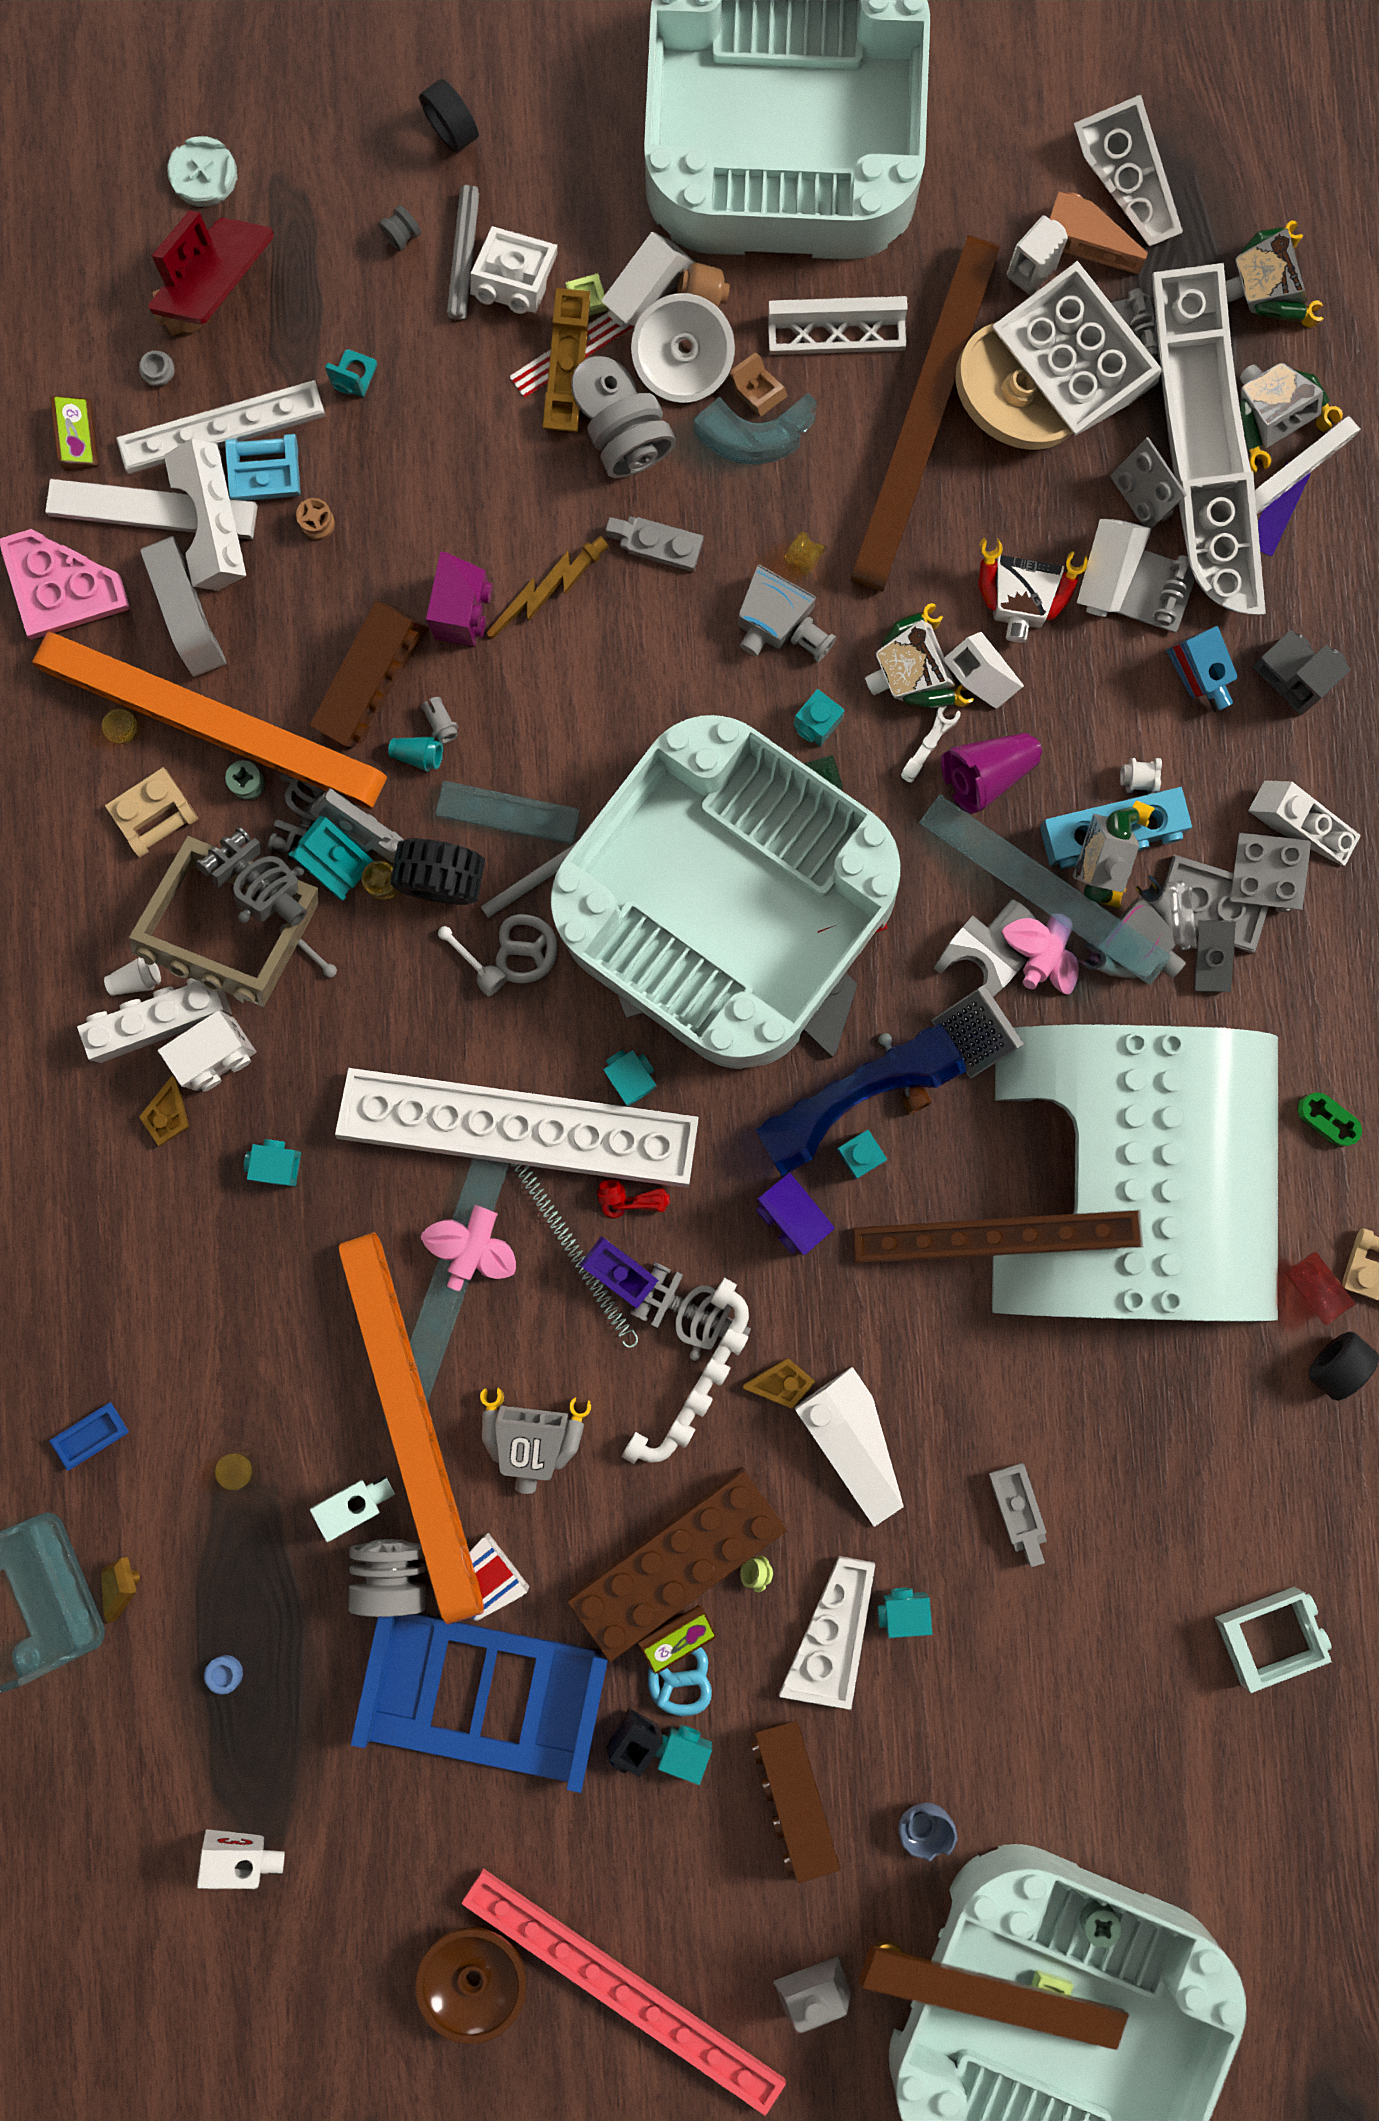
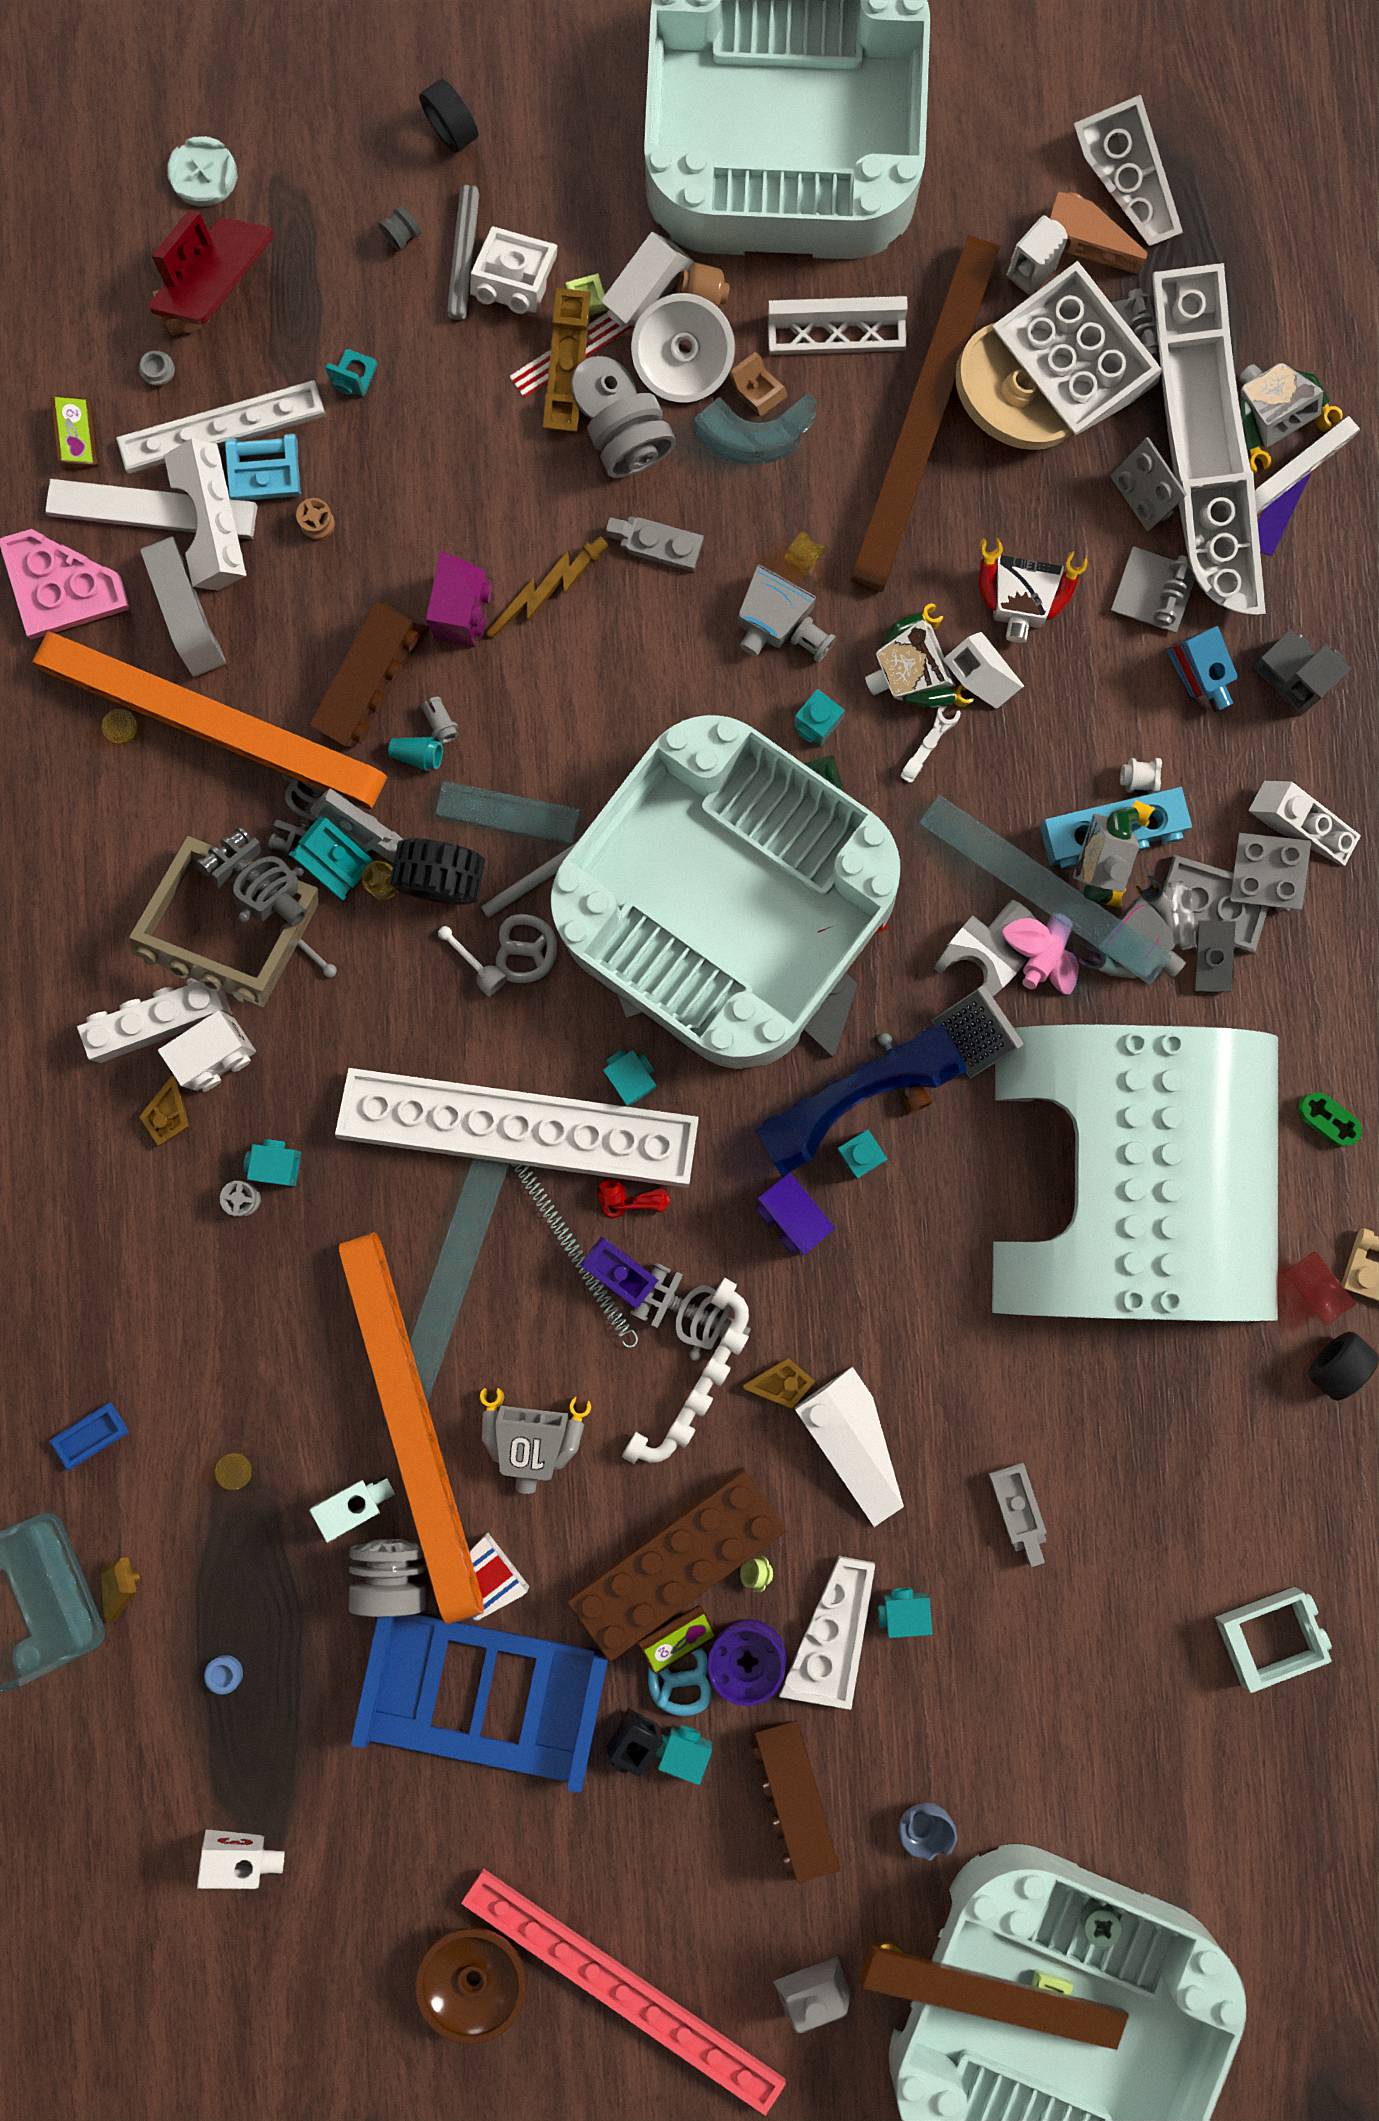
white cone [104,957,161,996] -> none
tan plate [105,767,199,858] -> none
sand green wheel [225,760,266,800] -> none
bright pink plant [421,1204,516,1291] -> none
reddish brown tile [853,1210,1143,1263] -> none
magenta cone [941,733,1042,814] -> none
white slope [1077,519,1152,617] -> none
torso [1225,221,1324,328] -> none
none -> light grey wheel [220,1181,261,1216]
none -> dark purple wheel [708,1619,787,1706]

